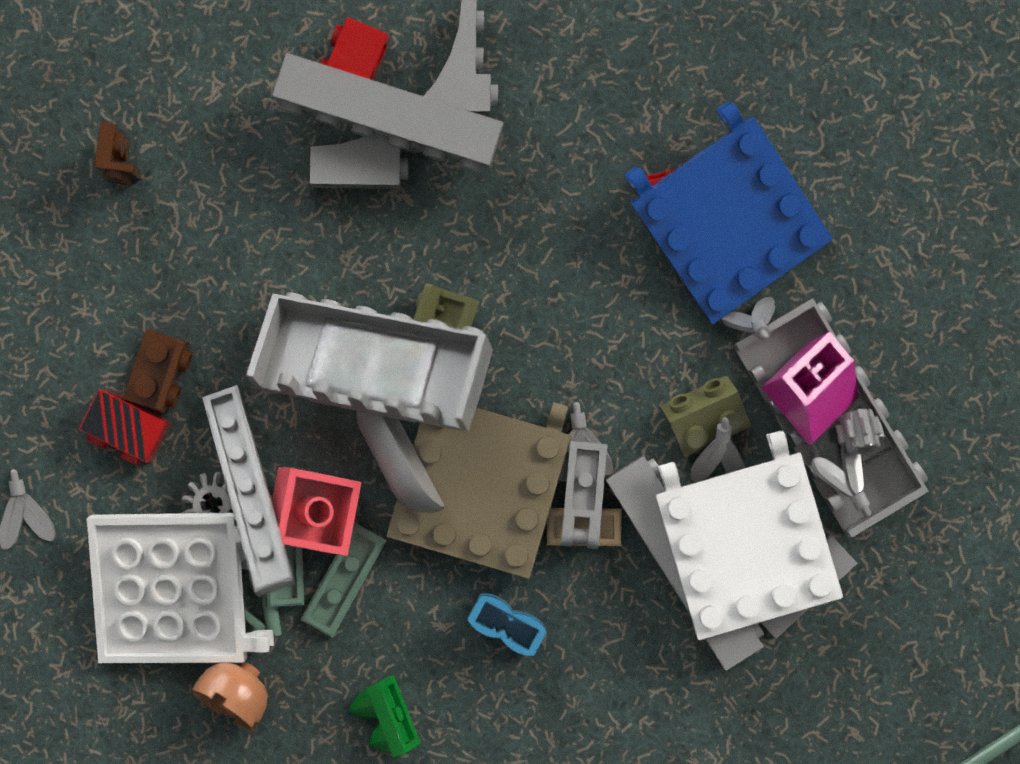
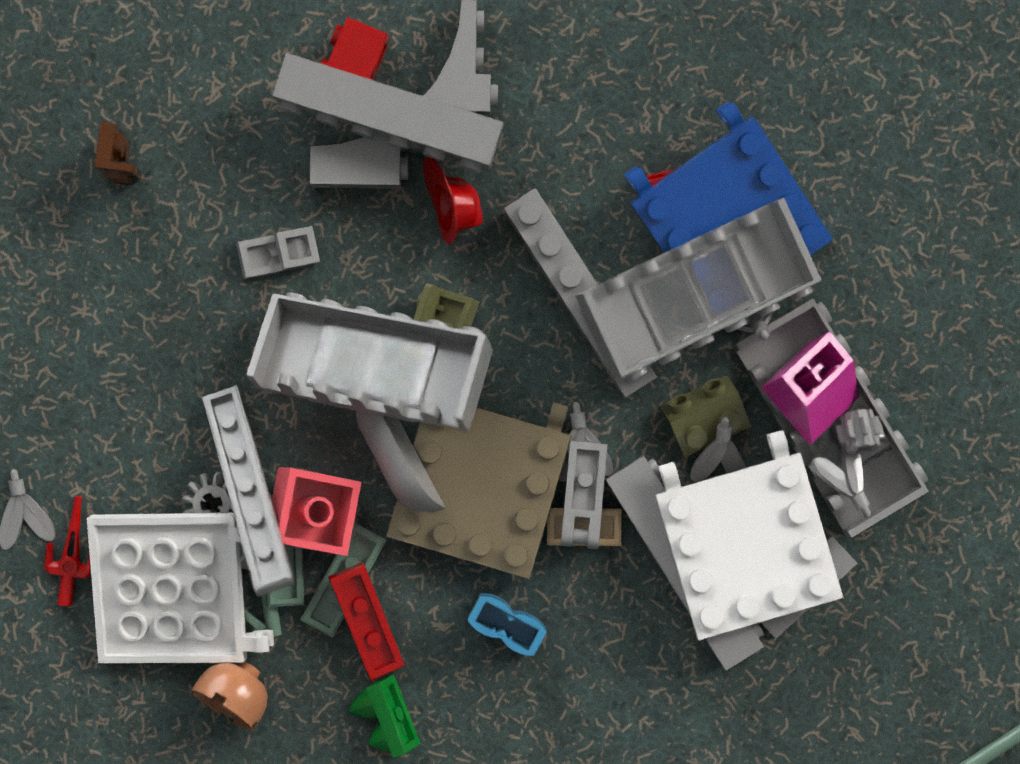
brick [79,389,171,466] -> none
reddish brown bracket [123,329,193,413] -> none
none -> red piece [44,496,91,606]
none -> light grey slope [236,226,320,280]
none -> red plate [328,562,405,680]
none -> red piece [423,157,483,244]
none -> light grey brick [504,188,657,398]
none -> light grey window [575,198,822,381]

